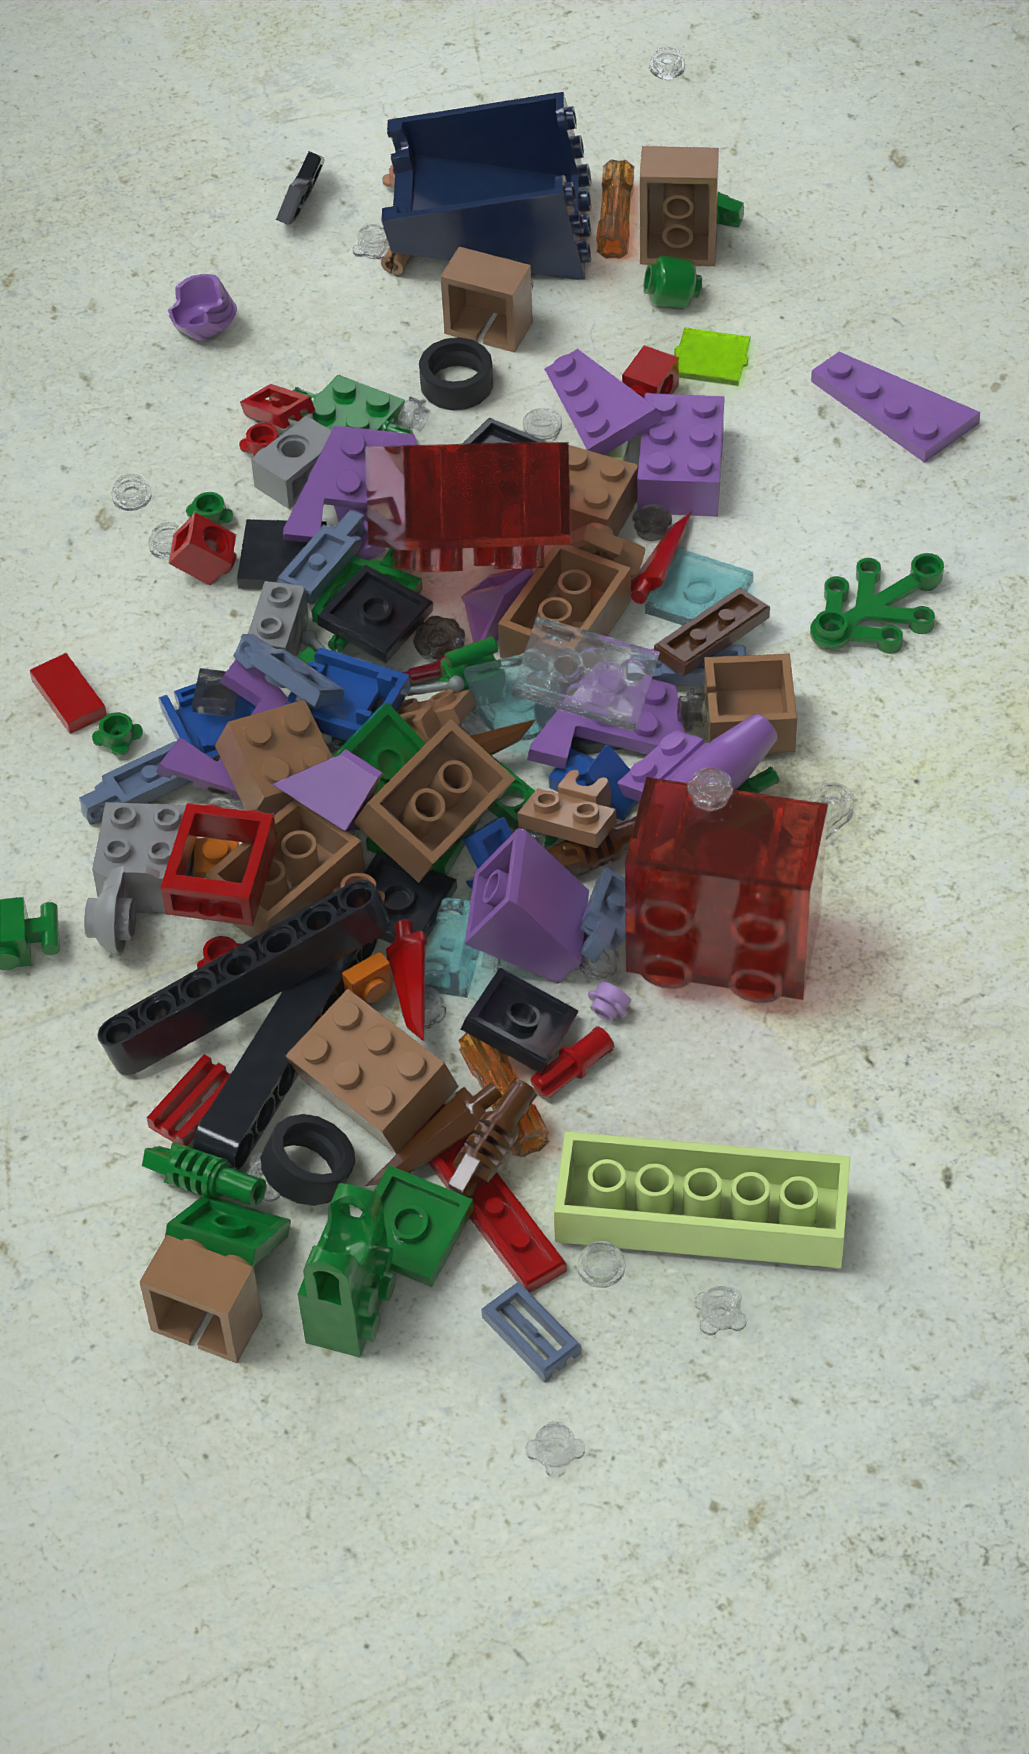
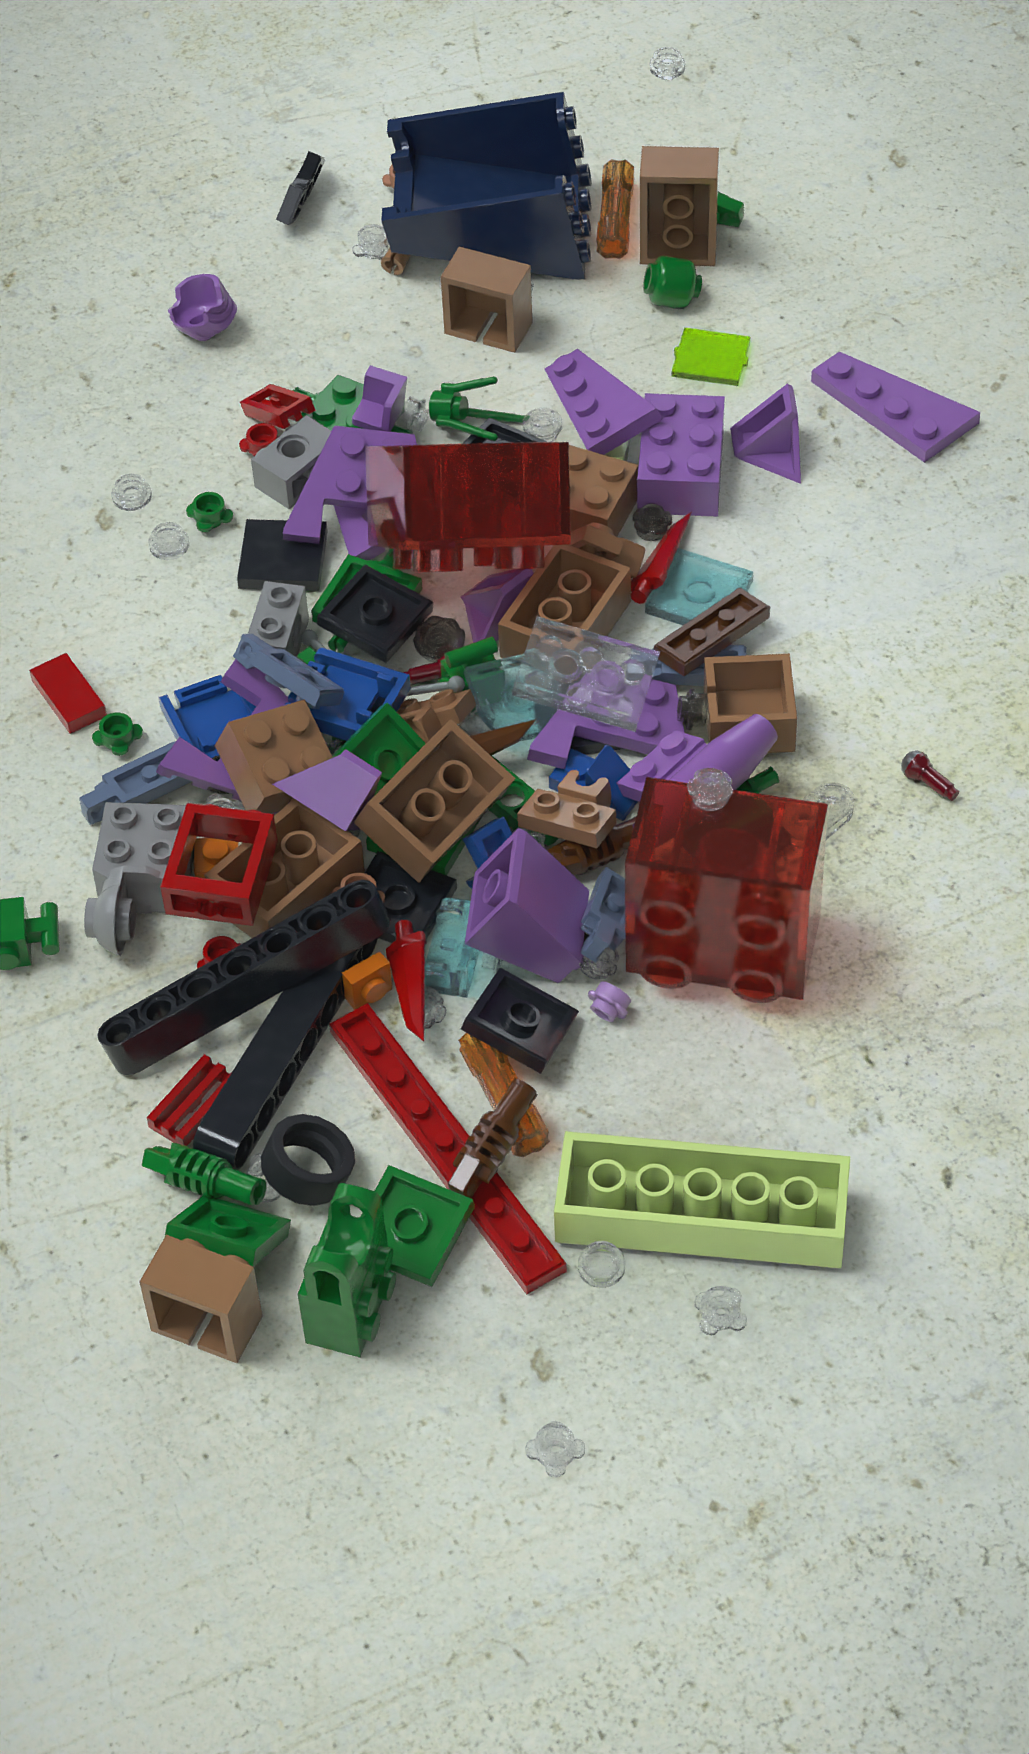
red brick [168,512,237,585] -> none
clear smoke plate [192,668,240,717] -> none
sand blue hinge [277,509,367,605] -> none
medium nougat brick [286,989,459,1154] -> none
reddish brown bar [365,1082,503,1186] -> none
black tyre [419,337,494,410] -> none
sand blue tile [481,1282,581,1382] -> none
red axle [530,1026,615,1098] -> none
red brick [622,345,679,398] -> none
green plant [810,553,944,654] -> none
none -> medium lavender panel [352,365,407,432]
none -> green plant [429,376,530,441]
none -> medium lavender slope [730,383,801,484]
none -> dark red piece [901,750,959,801]

